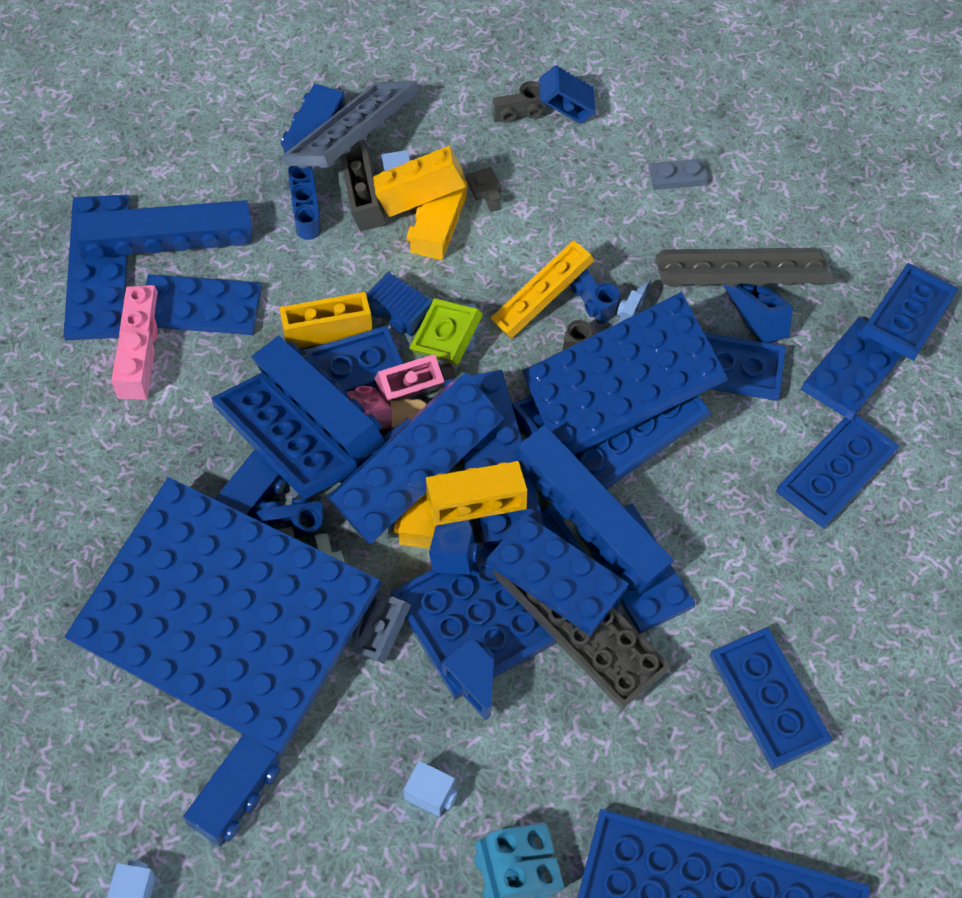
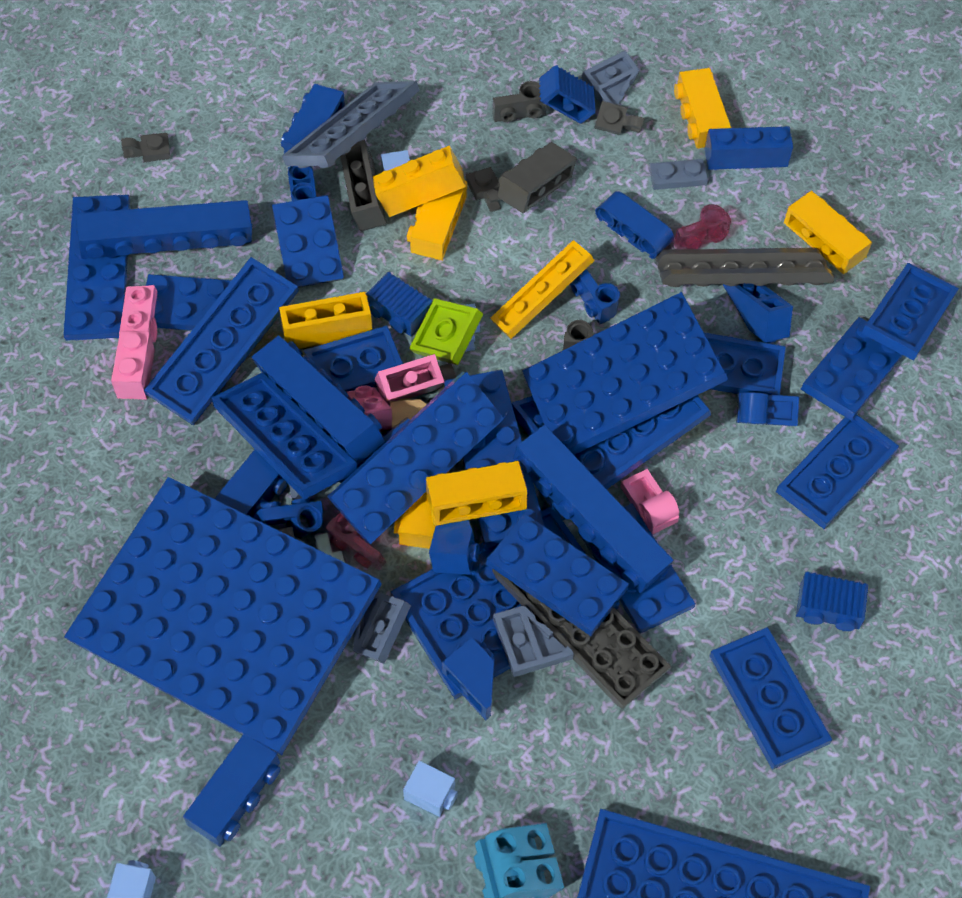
light blue plate [617,280,652,322] -> none
none -> dark grey plate [121,133,171,162]
none -> blue plate [144,257,299,425]
none -> blue plate [272,195,344,288]
none -> clear pink plate [326,513,386,571]
none -> sand blue wing [493,605,574,677]
none -> dark grey brick [497,142,577,214]
none -> sand blue wing [581,51,640,105]
none -> dark grey plate [594,101,644,135]
none -> blue beam [595,191,674,259]
none -> bright pink plate [620,469,679,535]
none -> yellow brick [674,68,731,148]
none -> clear pink plate [674,204,732,249]
none -> blue brick [705,126,793,170]
none -> blue plate [736,392,799,427]
none -> yellow brick [784,190,872,275]
none -> blue brick [796,572,868,631]

